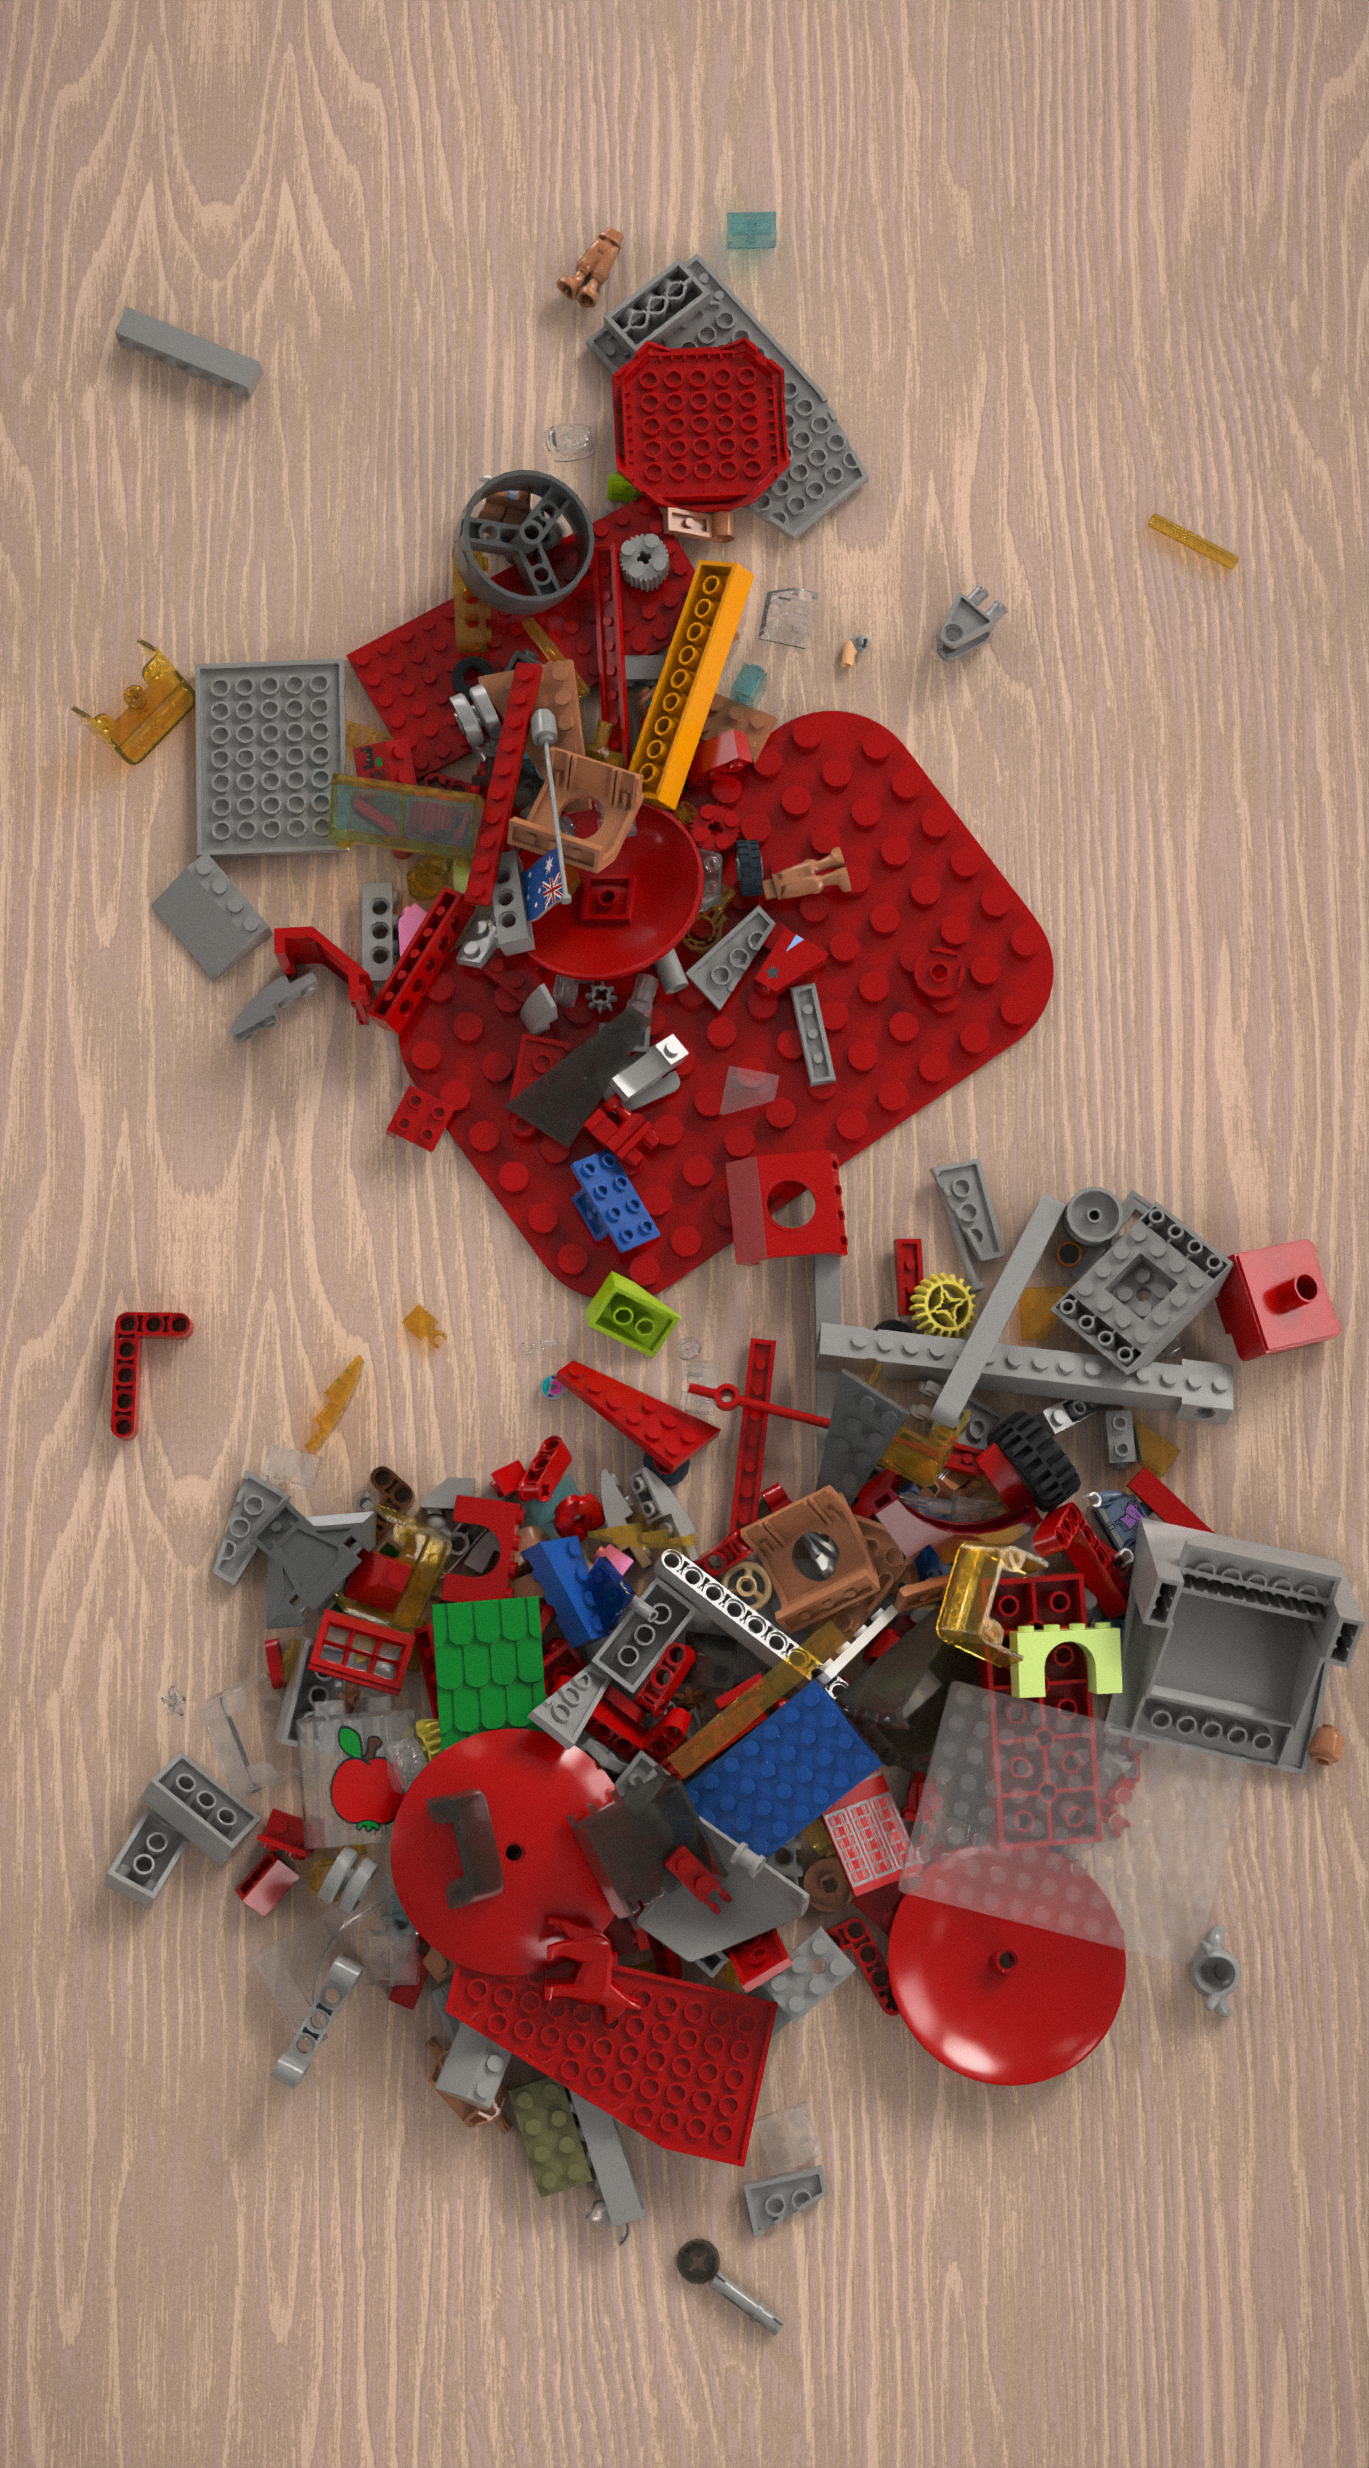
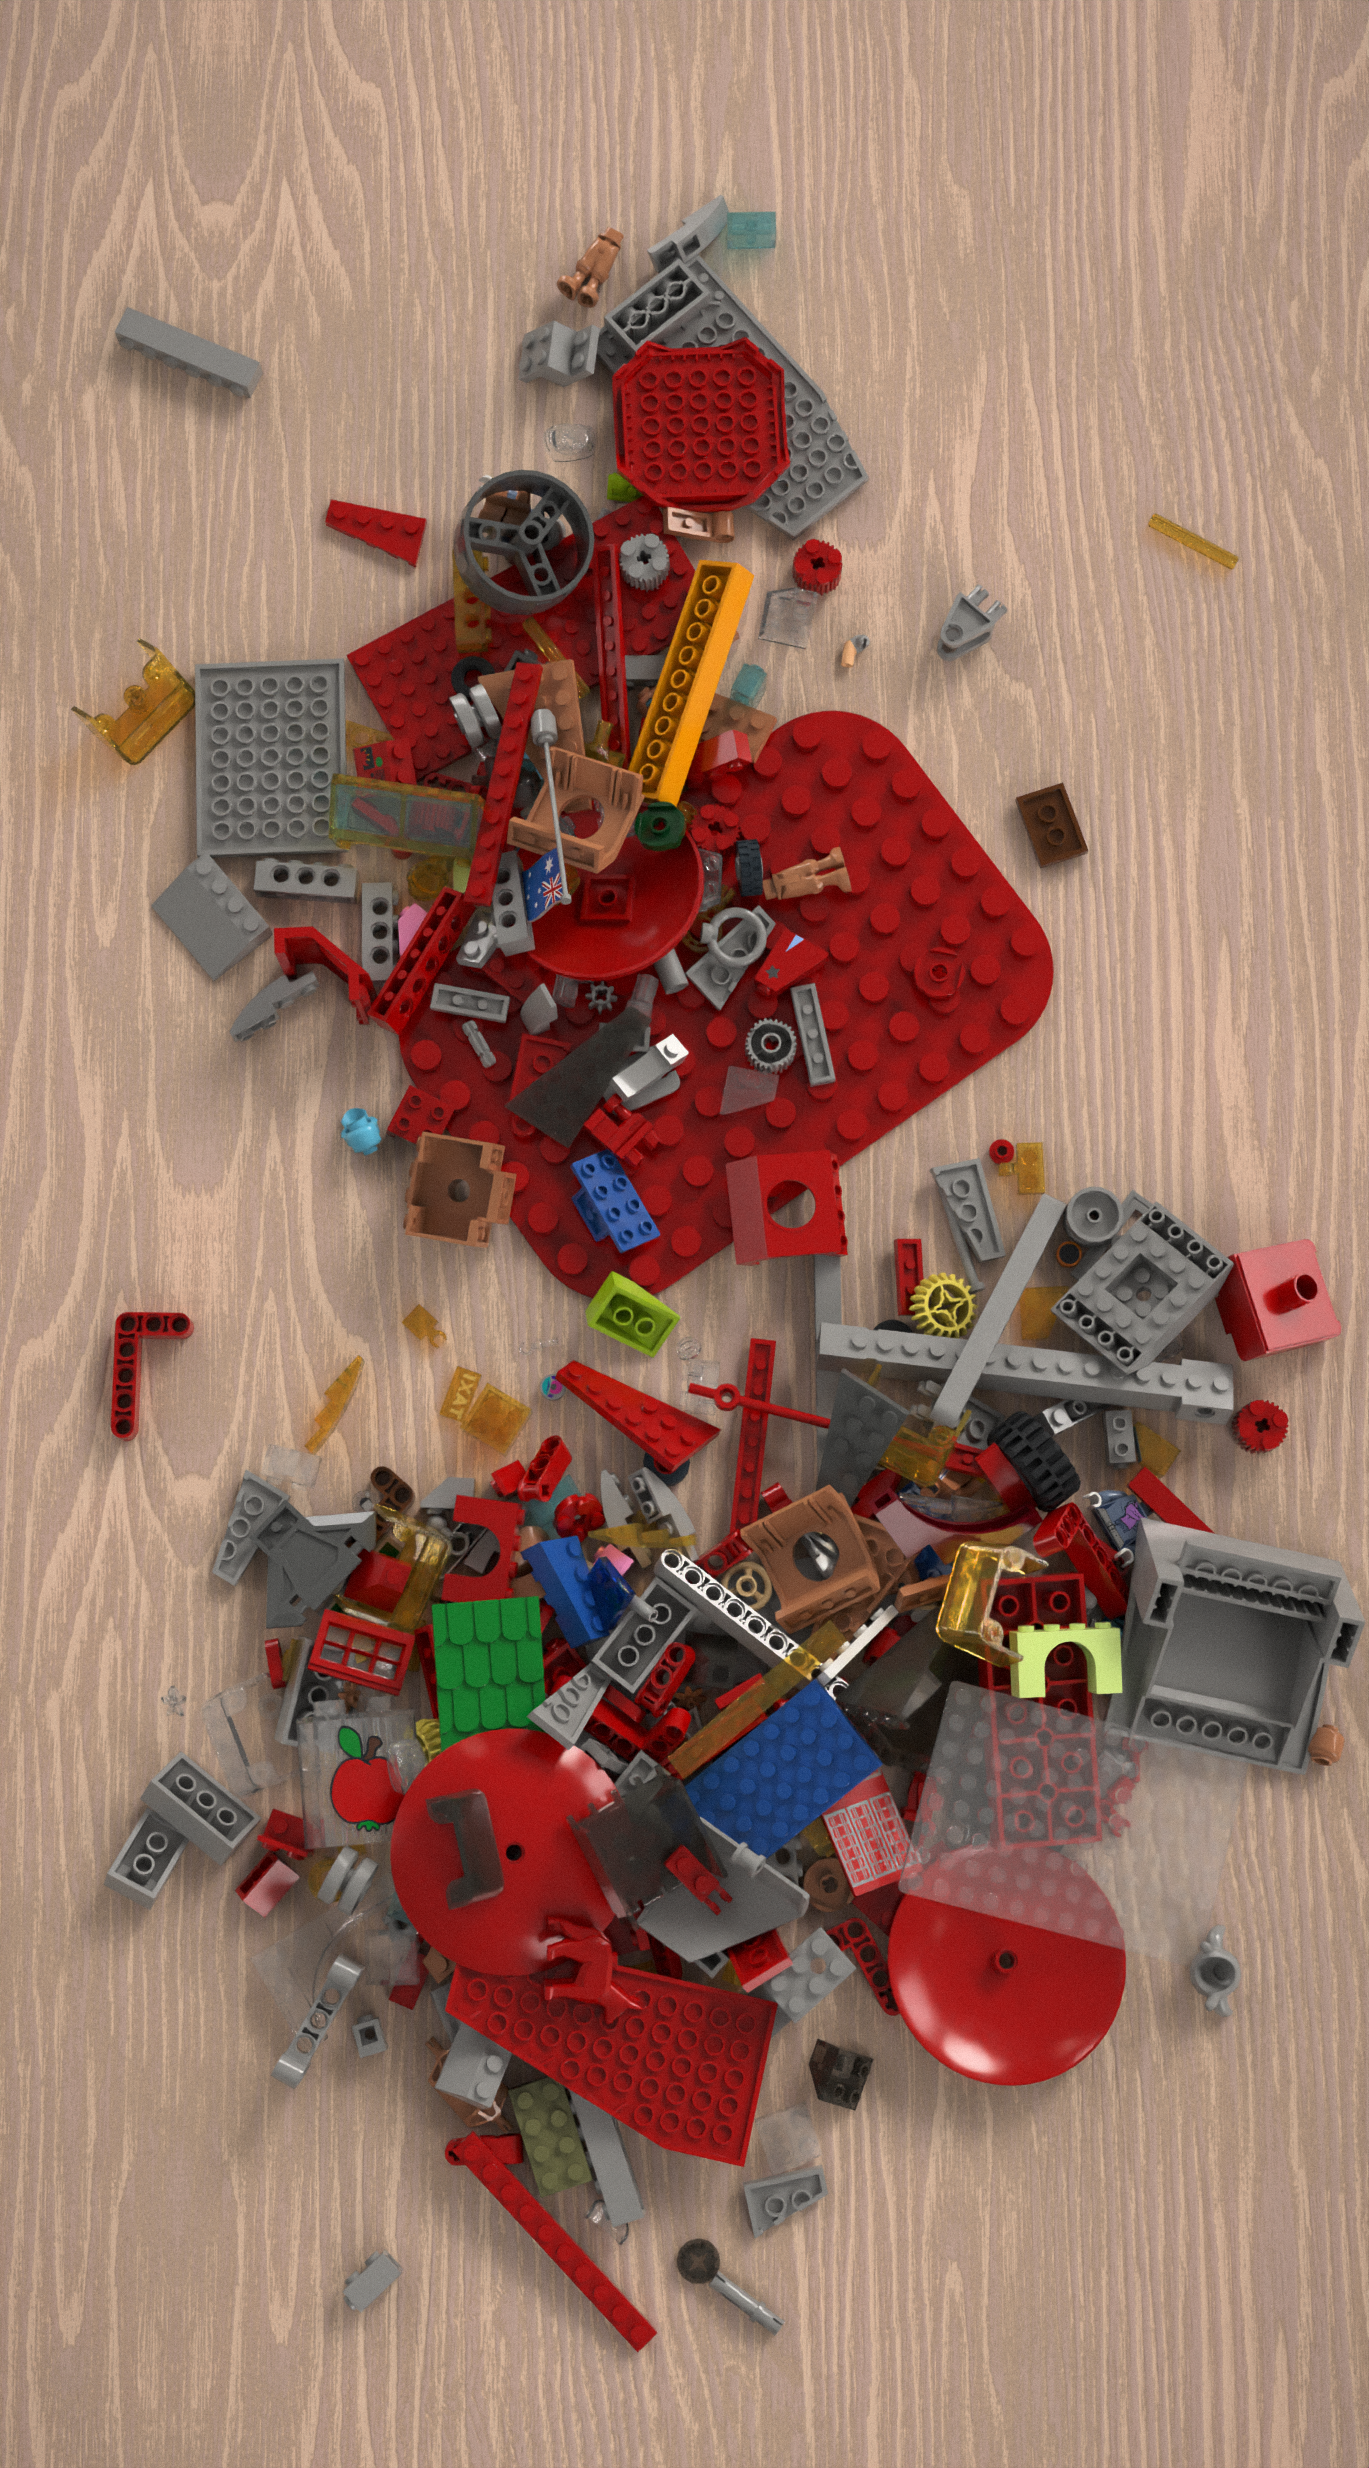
none -> light grey brick [253,858,359,904]
none -> red wing [325,499,427,568]
none -> medium azure head [341,1108,382,1156]
none -> light grey brick [343,2249,404,2312]
none -> light grey brick [352,2014,389,2058]
none -> nougat piece [403,1132,517,1248]
none -> light grey plate [430,983,510,1023]
none -> clear yellow tile [439,1366,482,1424]
none -> red piece [445,2133,524,2166]
none -> red plate [453,2130,657,2352]
none -> clear yellow brick [460,1383,533,1457]
none -> light grey axle [462,1020,496,1068]
none -> light grey bracket [519,321,600,387]
none -> dark green plate [634,802,686,851]
none -> light grey slope [647,195,731,273]
none -> light grey piece [700,907,767,968]
none -> light grey brick [745,1018,797,1075]
none -> red brick [792,539,843,597]
none -> clear smoke slope [808,2039,874,2111]
none -> red plate [989,1139,1014,1165]
none -> clear yellow plate [998,1142,1045,1195]
none -> reddish brown plate [1015,782,1088,869]
none -> red brick [1231,1400,1289,1454]

